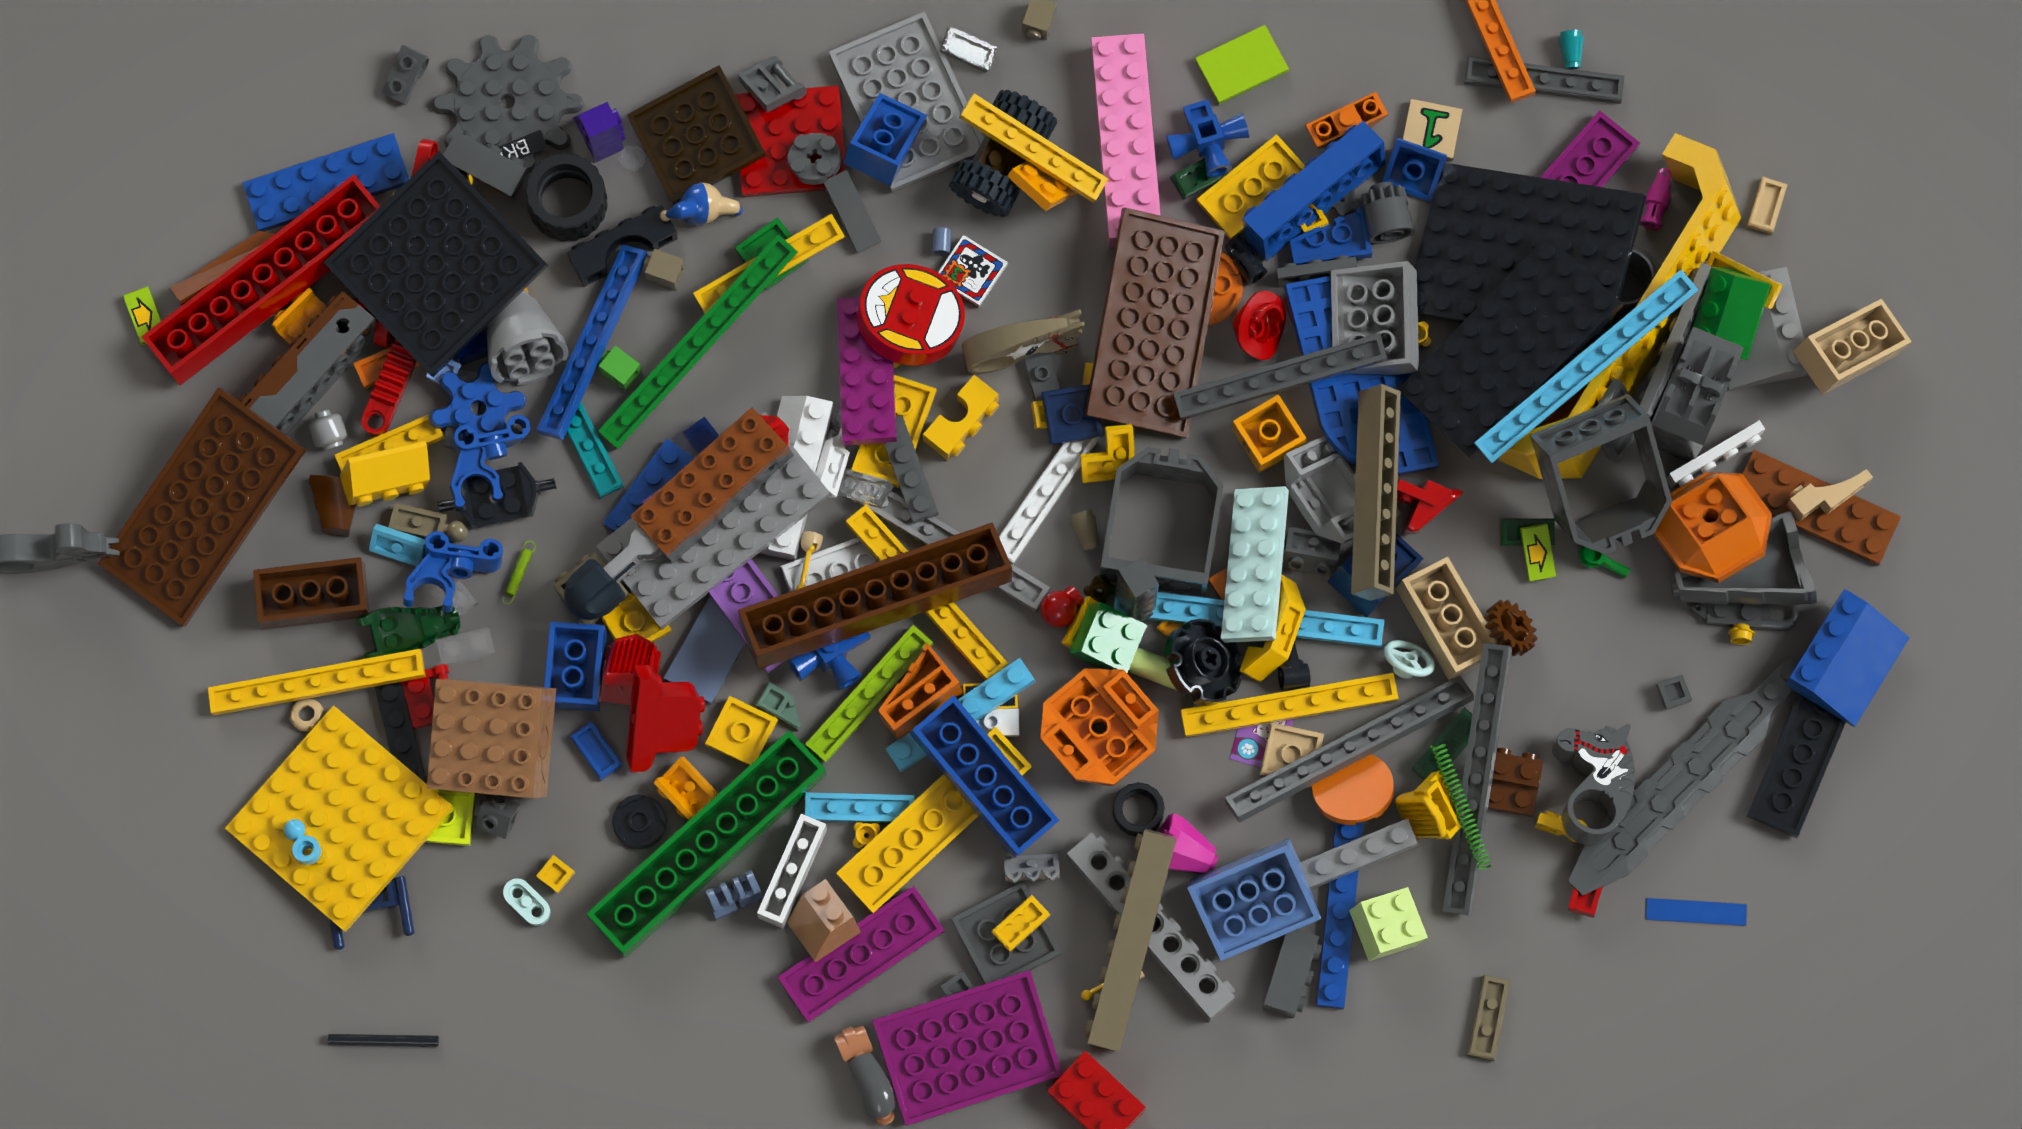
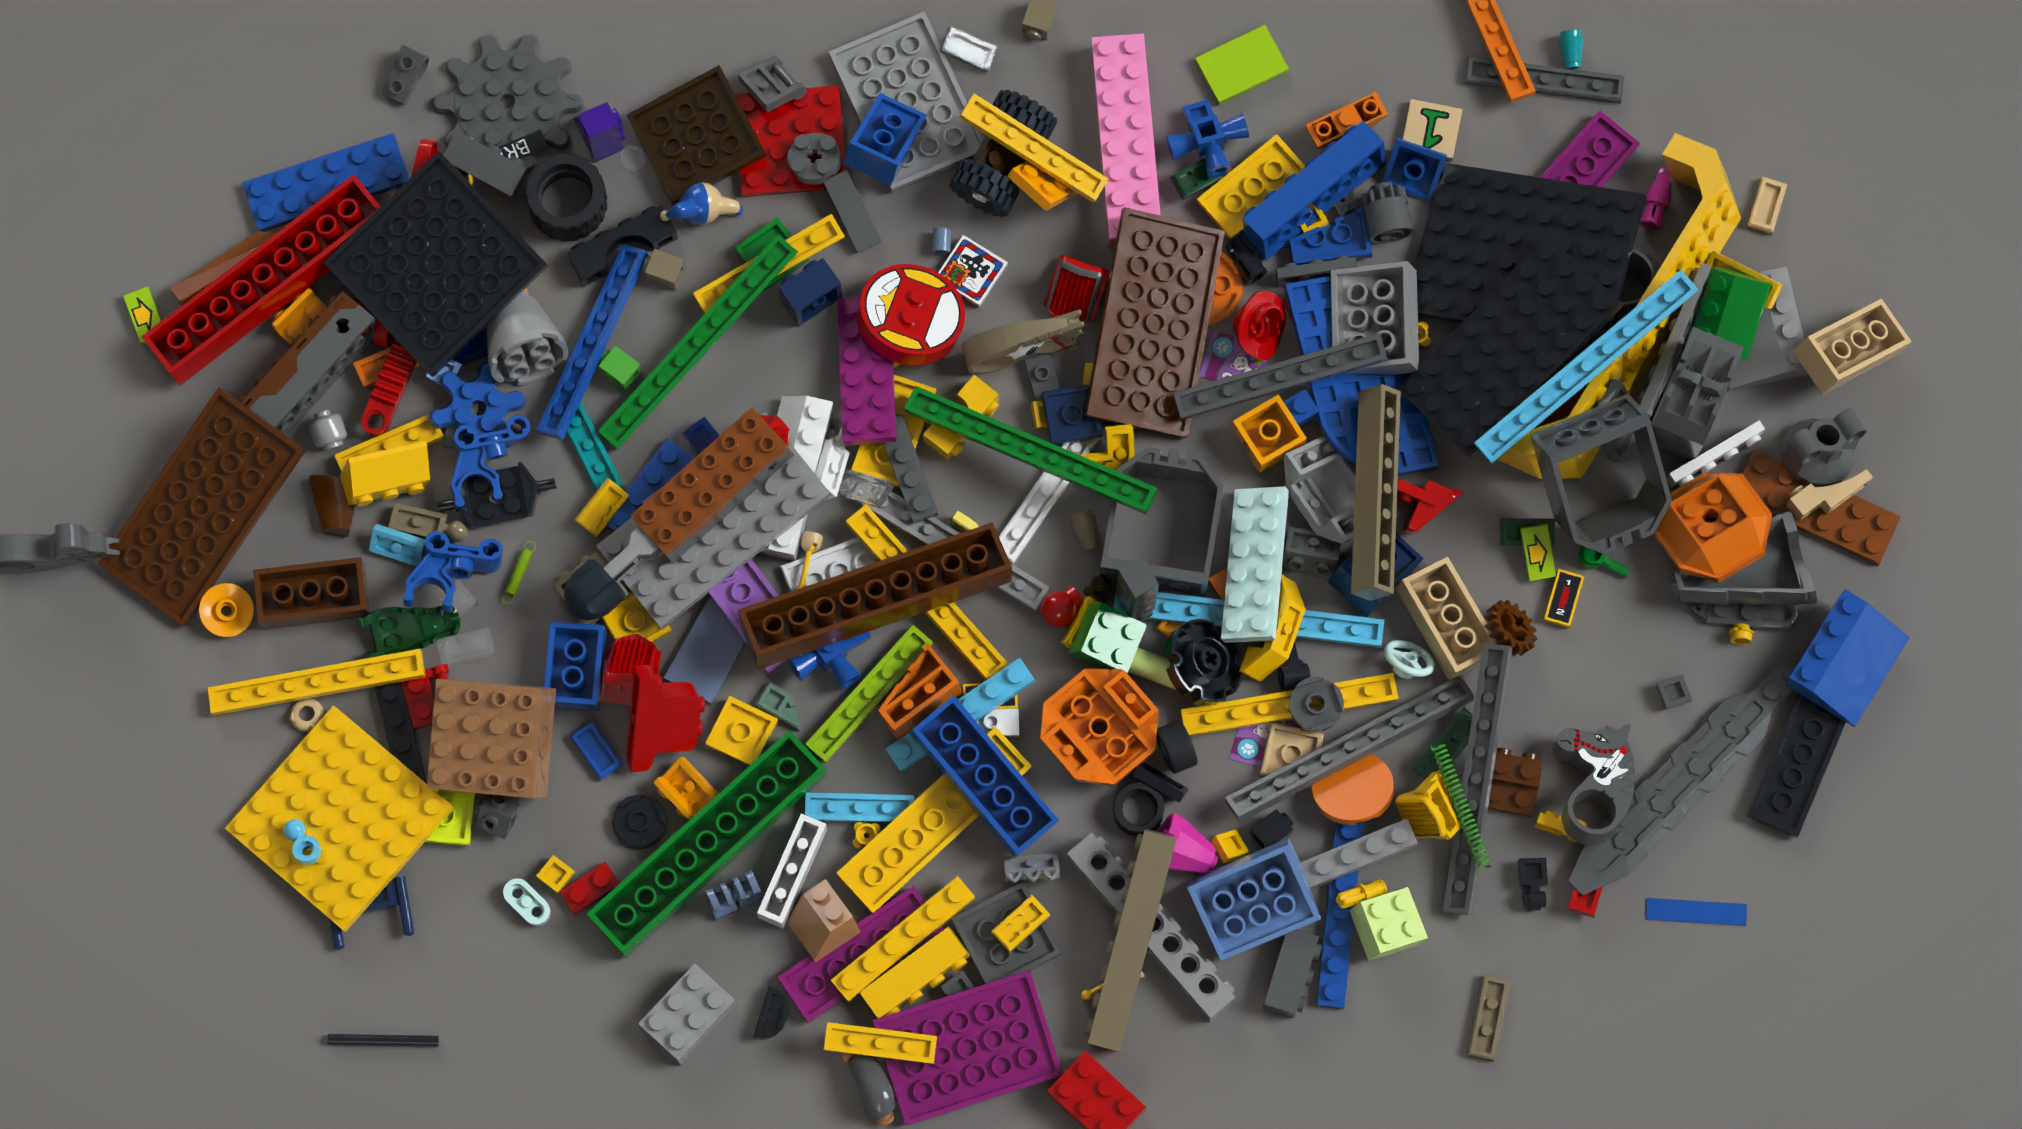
none -> light orange dish [199,583,254,637]
none -> red plate [560,862,620,916]
none -> yellow plate [575,478,629,537]
none -> light grey brick [638,963,737,1065]
none -> black plate [753,985,789,1040]
none -> dark blue brick [779,258,842,327]
none -> yellow plate [823,1022,937,1064]
none -> yellow plate [831,876,975,1003]
none -> yellow brick [859,927,970,1018]
none -> green plate [904,386,1158,515]
none -> light yellow tile [951,511,979,532]
none -> red piece [1043,254,1110,324]
none -> black tile [1132,762,1189,803]
none -> black tyre [1156,720,1198,774]
none -> sticker [1199,330,1268,381]
none -> yellow plate [1211,829,1249,864]
none -> black brick [1250,809,1294,849]
none -> blue brick [1284,389,1319,429]
none -> dark grey plate [1289,677,1344,732]
none -> yellow axle [1336,879,1387,909]
none -> black plate [1518,858,1548,911]
none -> tile [1543,569,1584,628]
none -> dark grey piece [1781,408,1867,487]

